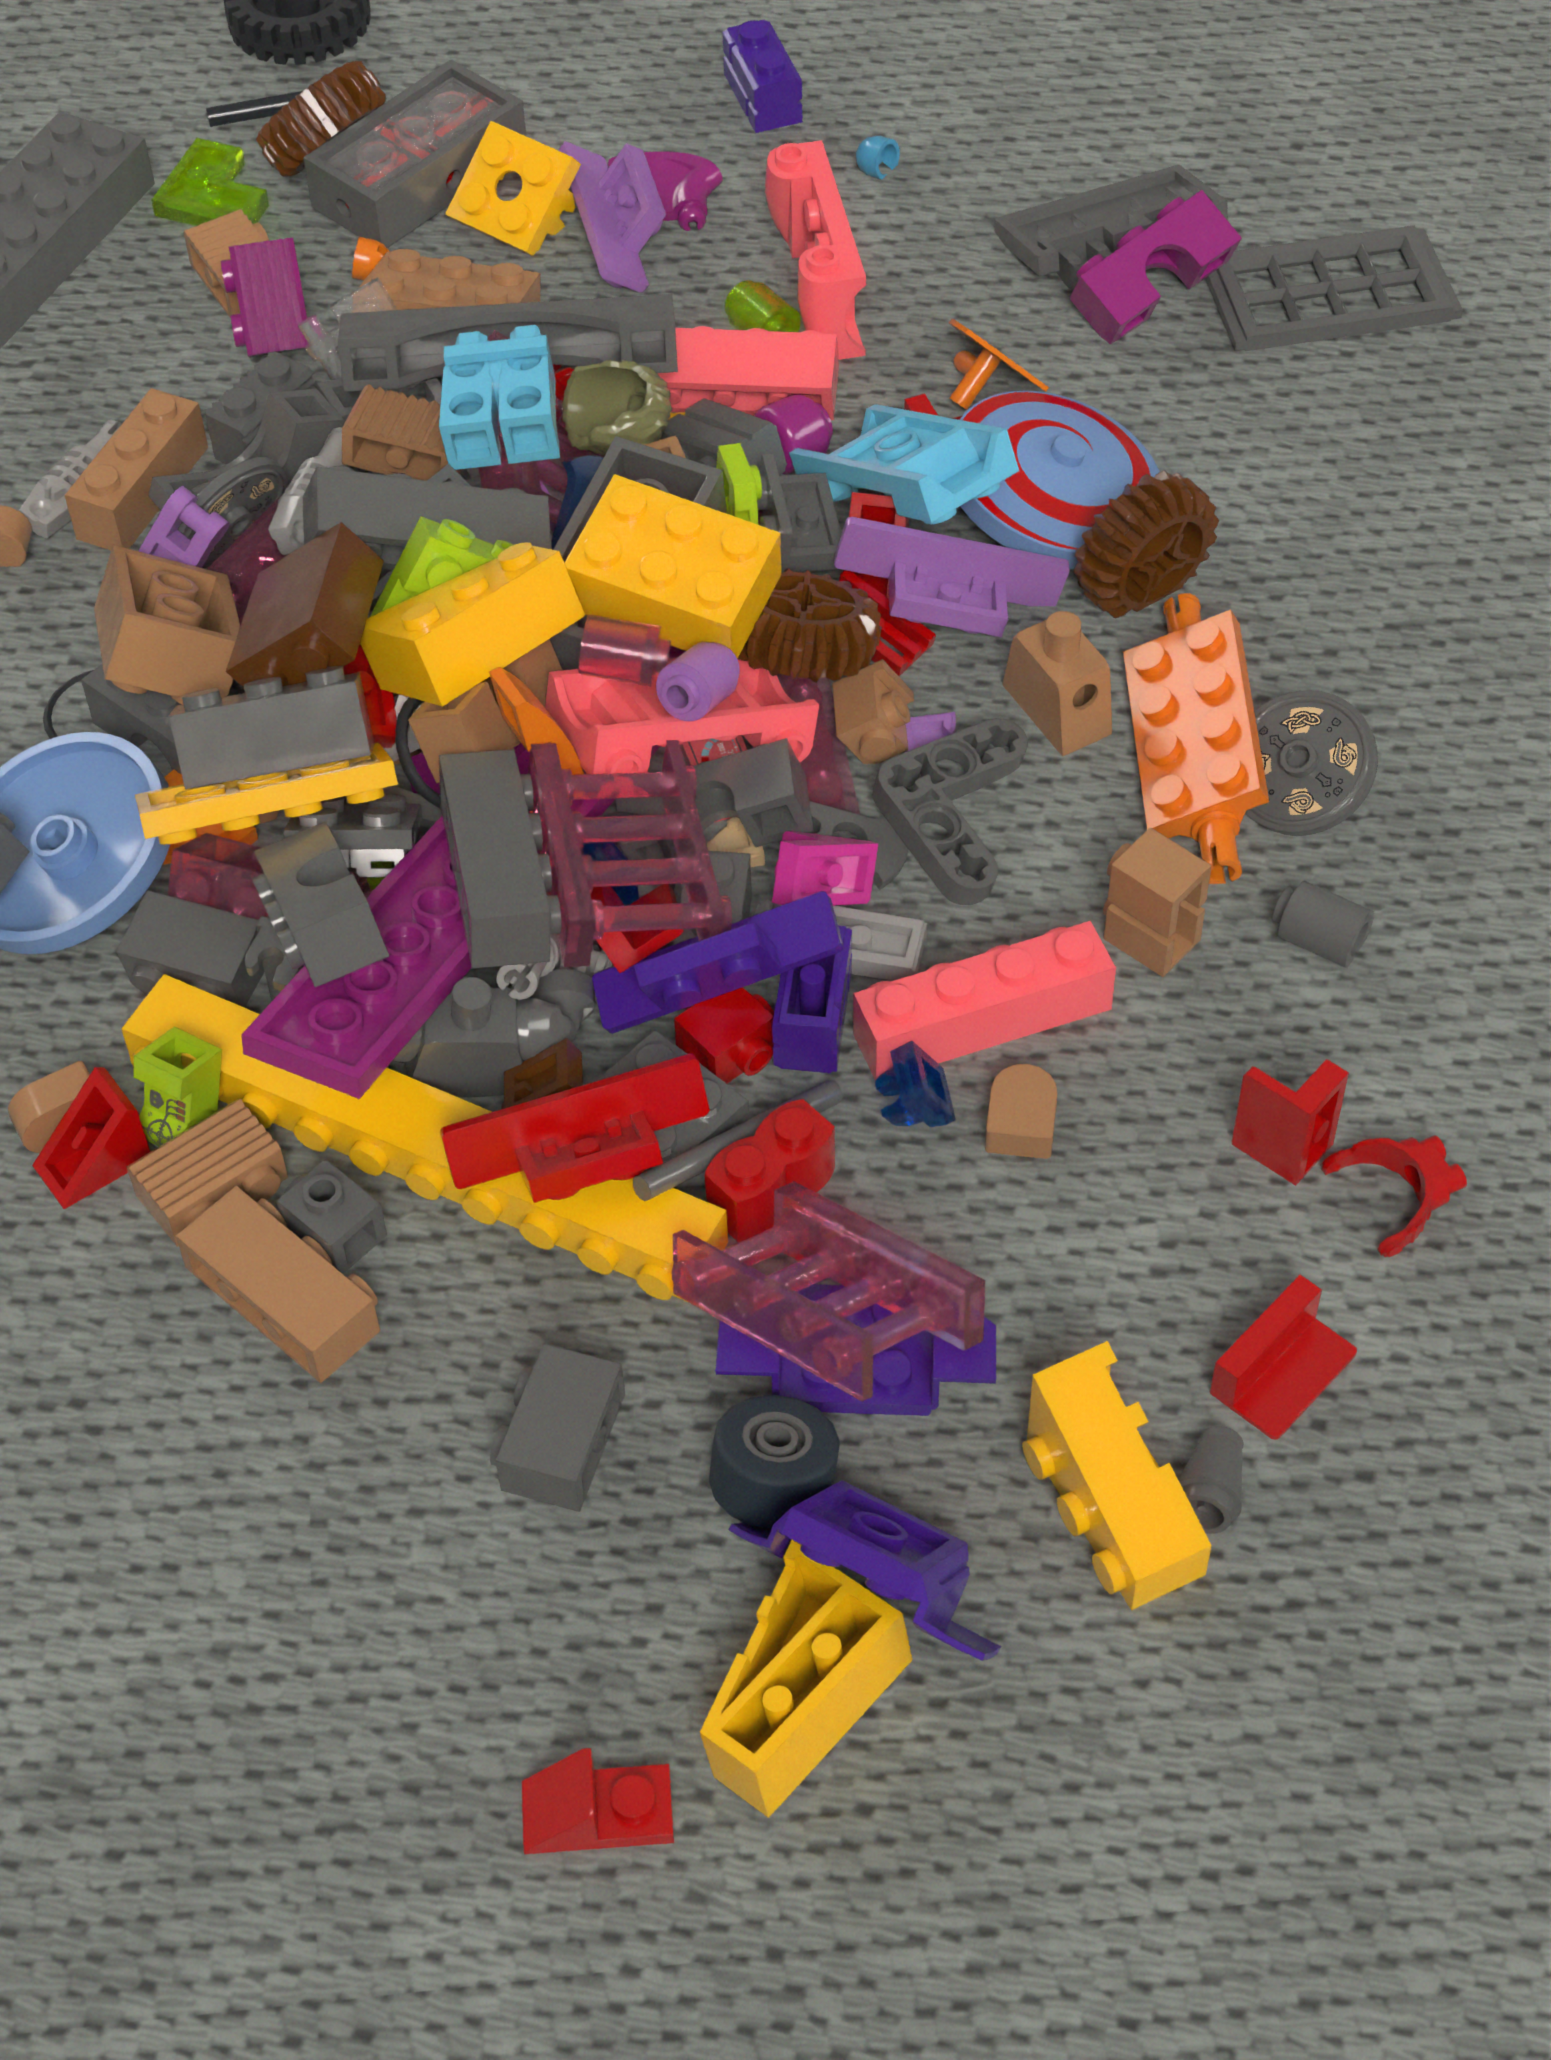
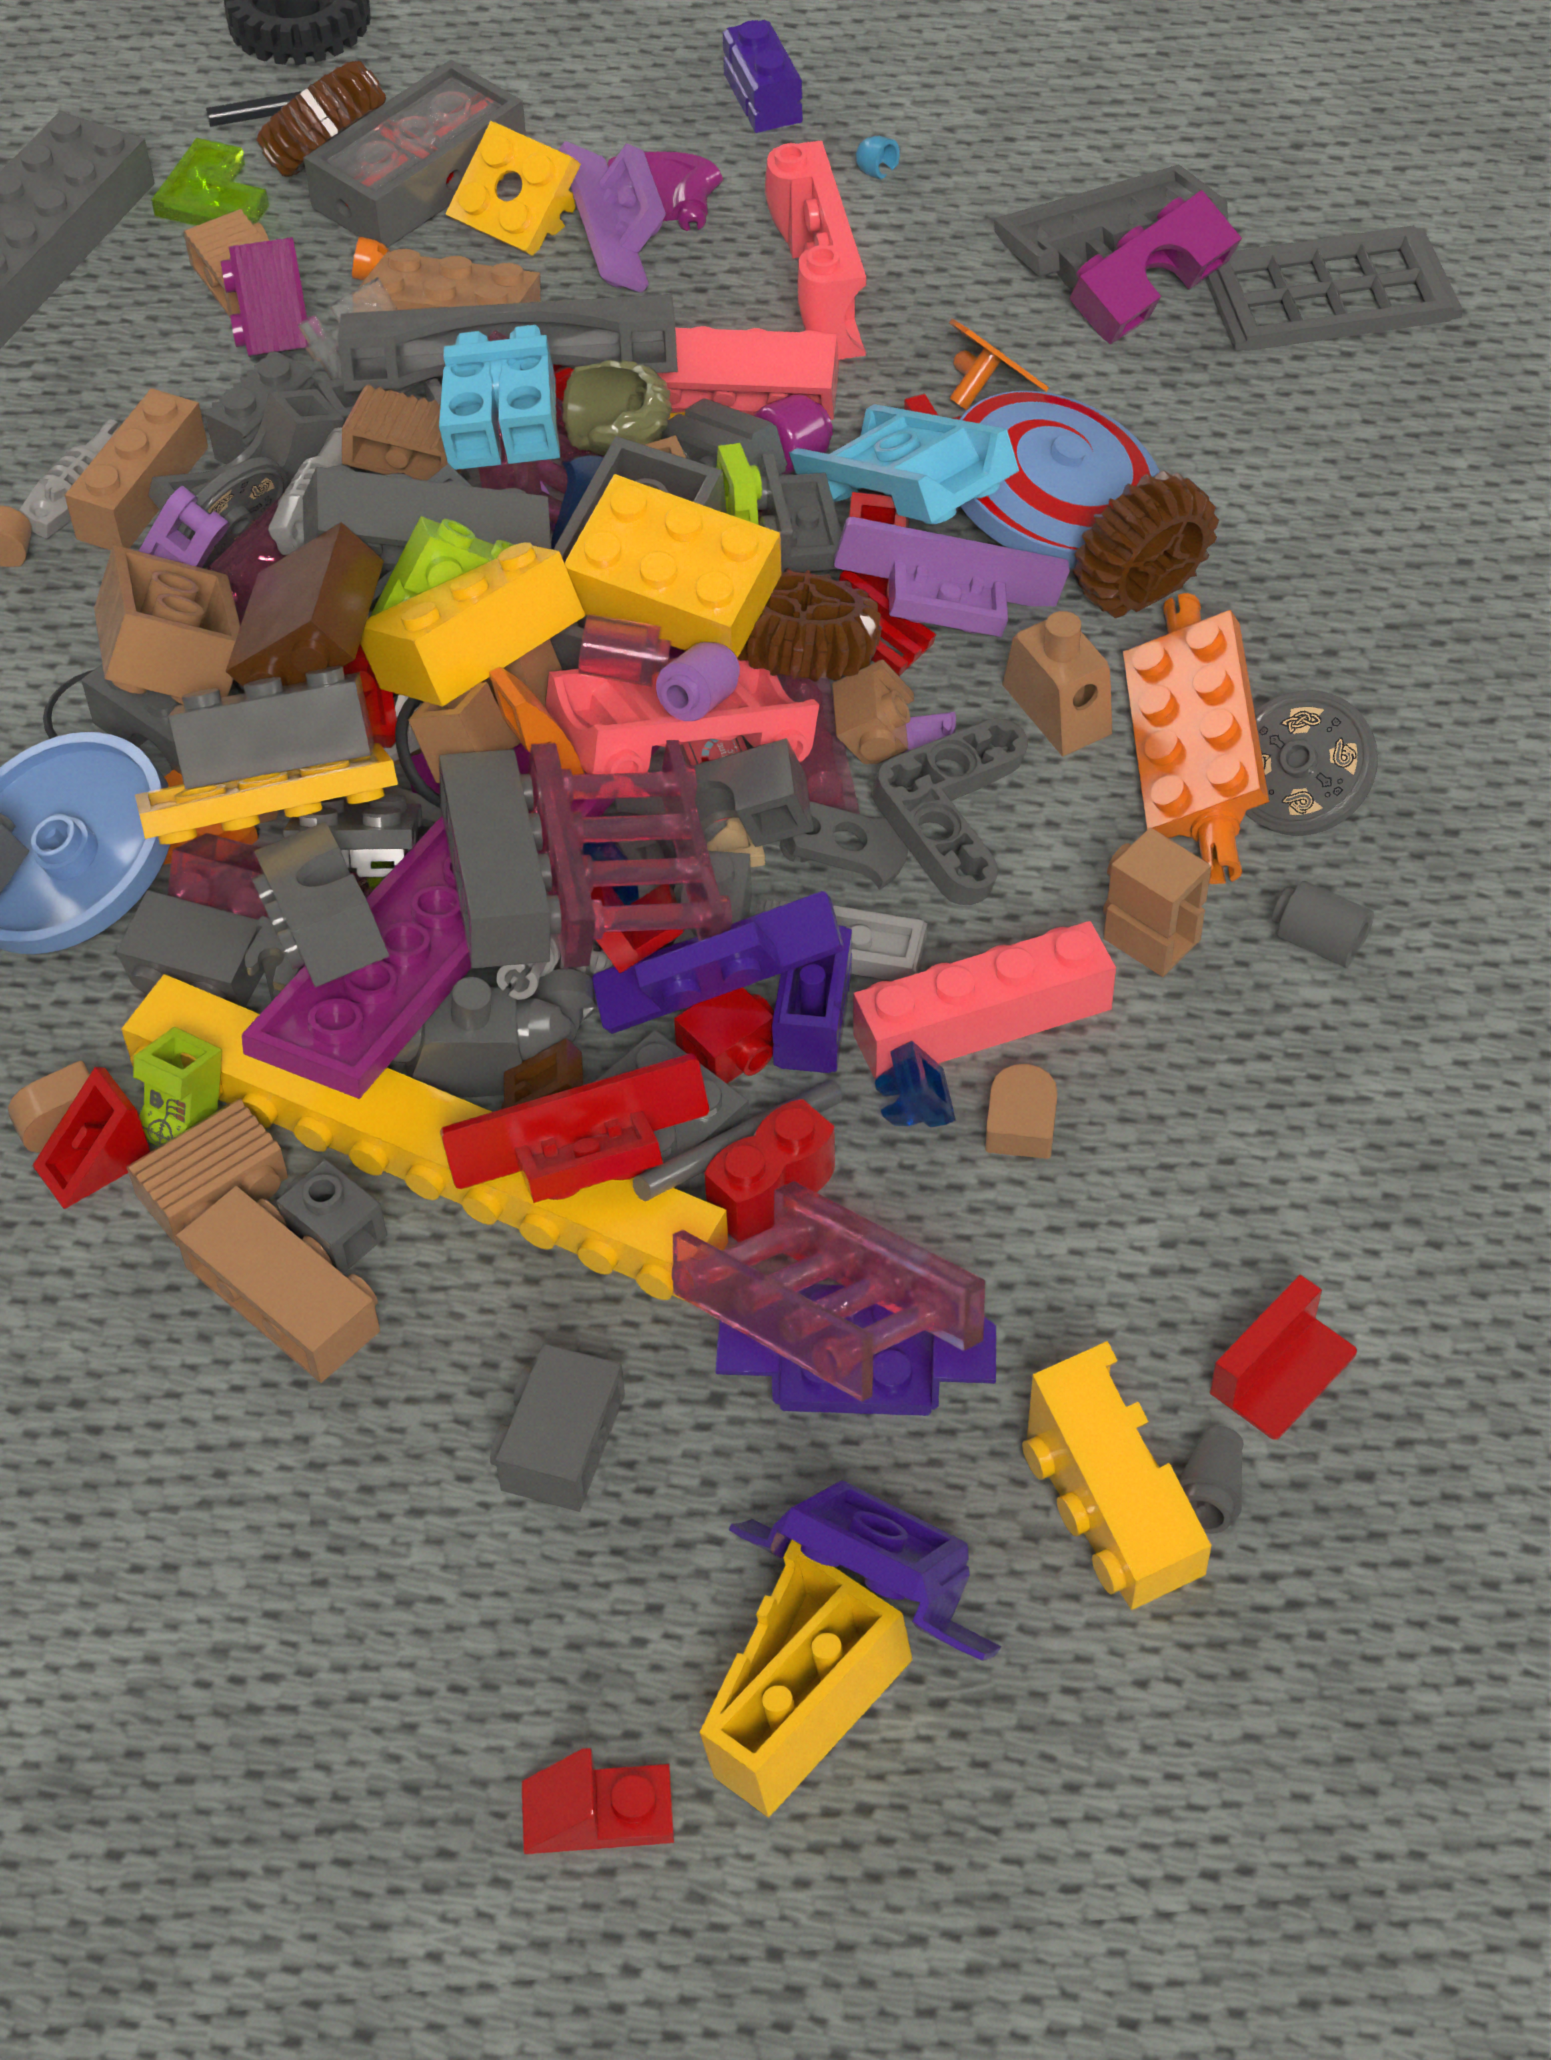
black wheel [709,1395,840,1530] -> none
clear neon green brick [724,280,801,332] -> none
dark pink slope [772,831,879,906] -> none
red panel [1232,1059,1349,1186] -> none
red helmet [1322,1135,1467,1257] -> none

